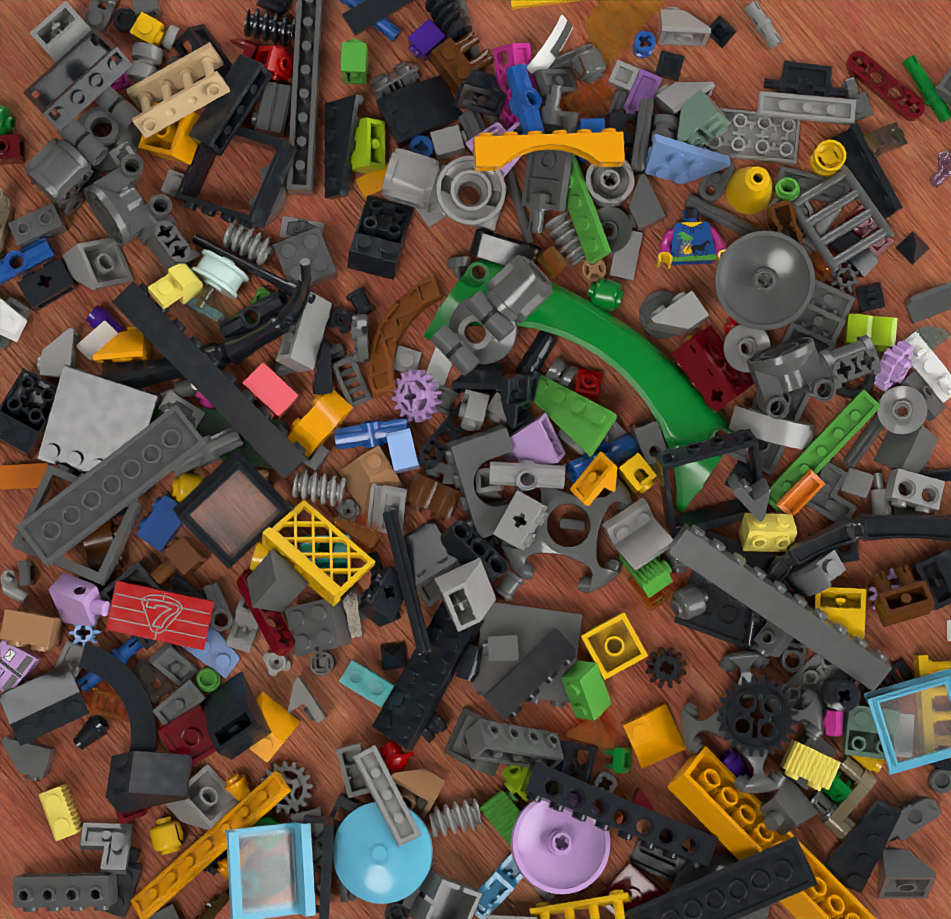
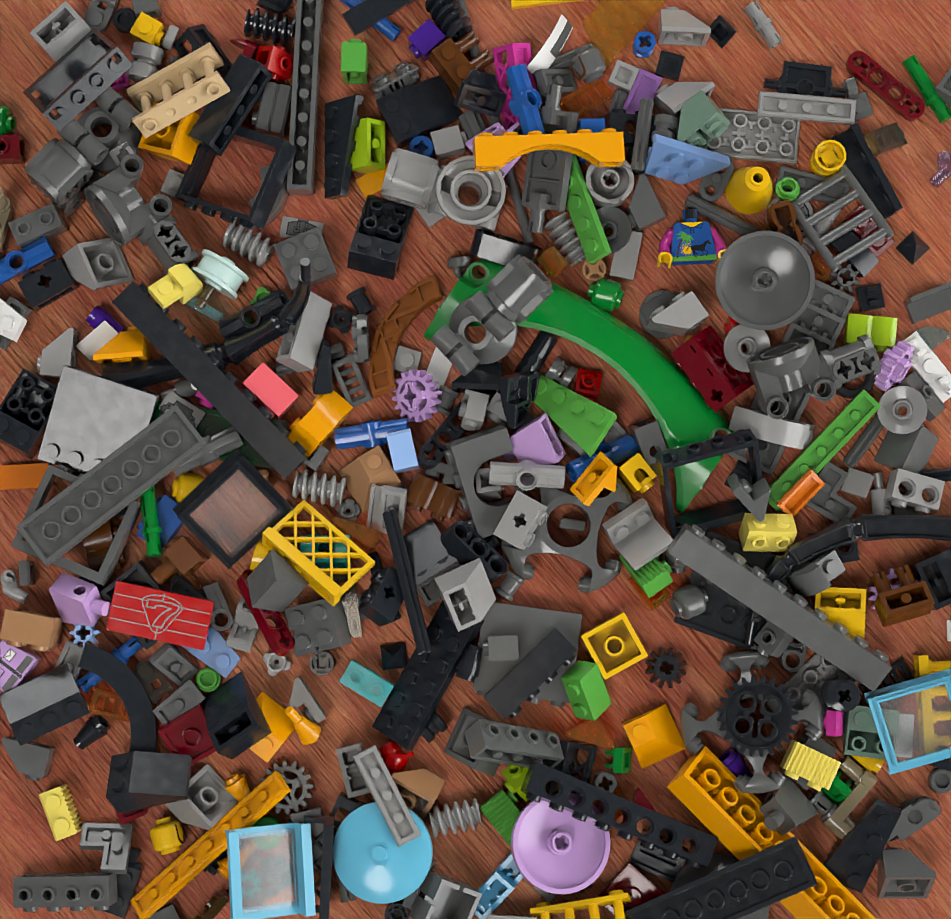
black bar [192,234,316,304] -> none
none -> green pin [140,485,163,557]
none -> light orange cone [285,706,321,745]

